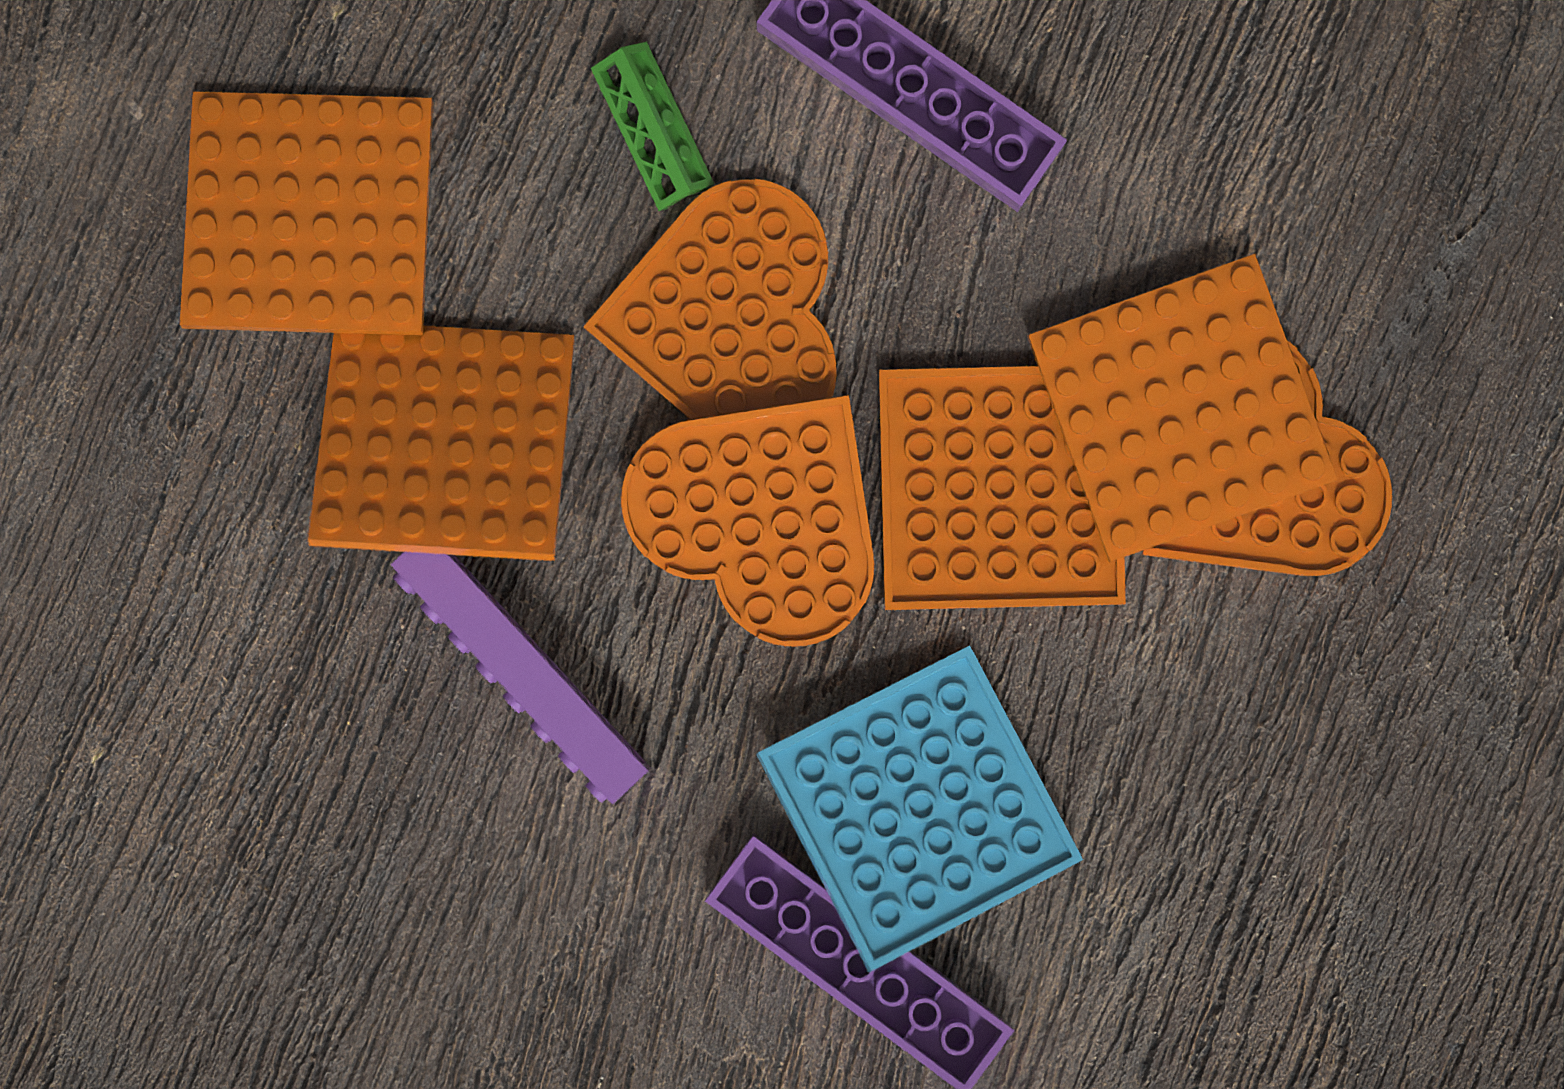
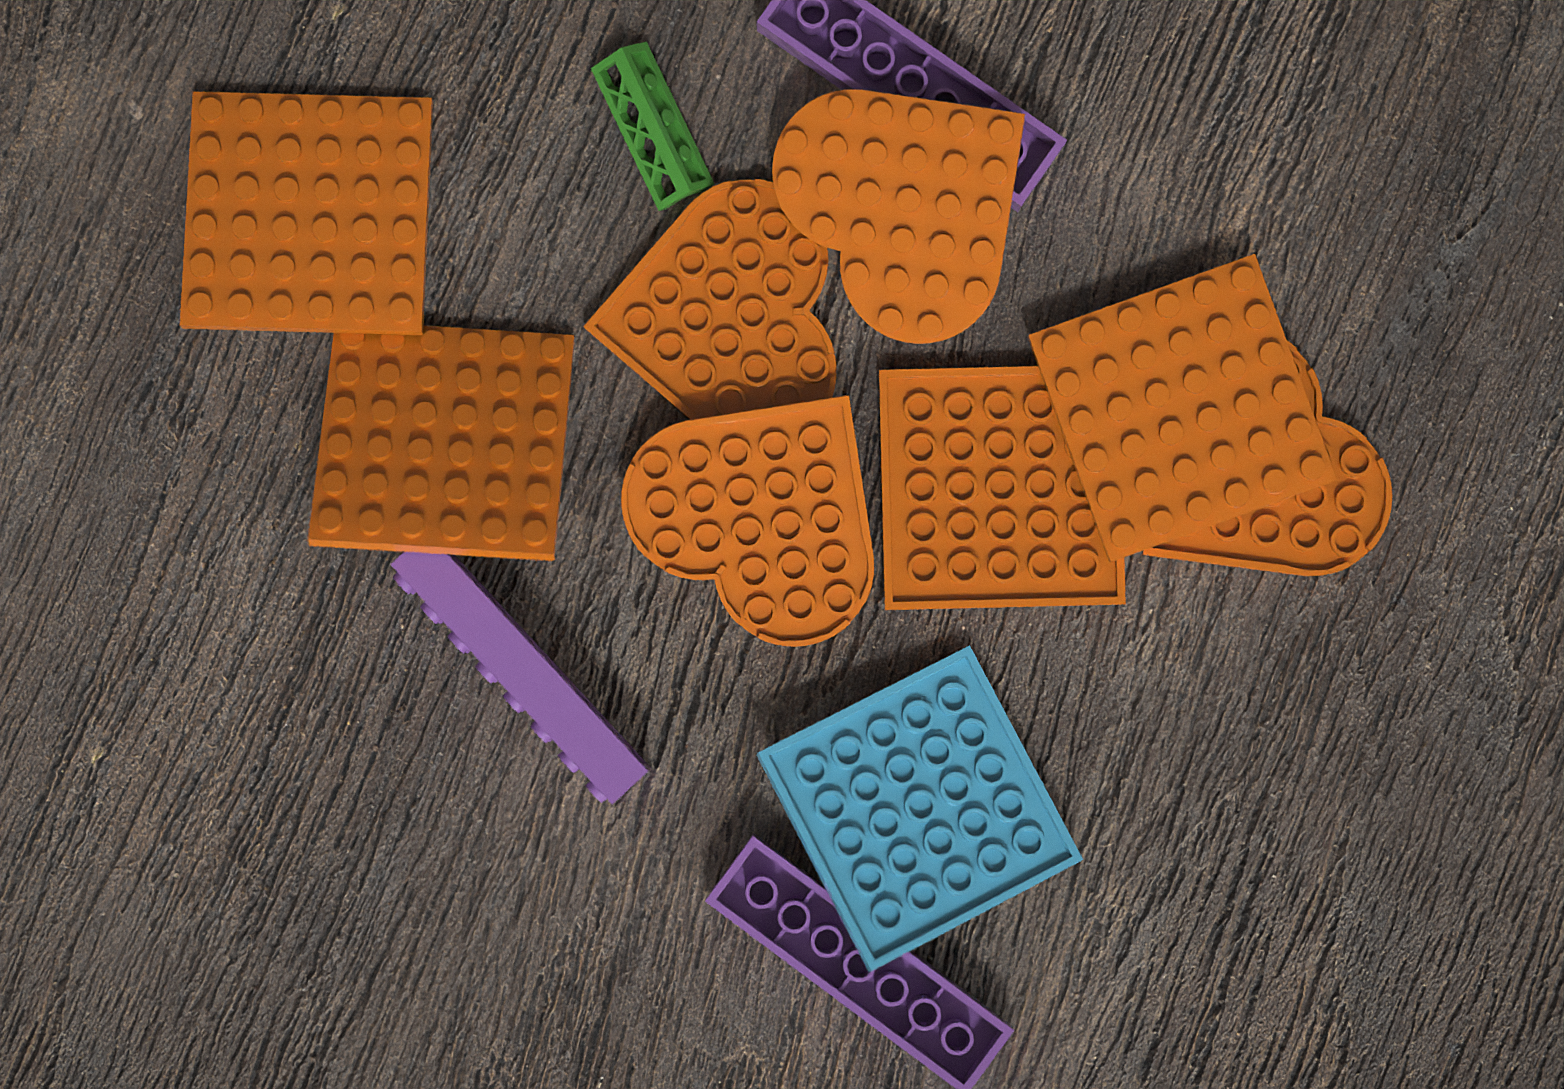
none -> orange plate [772,89,1026,344]

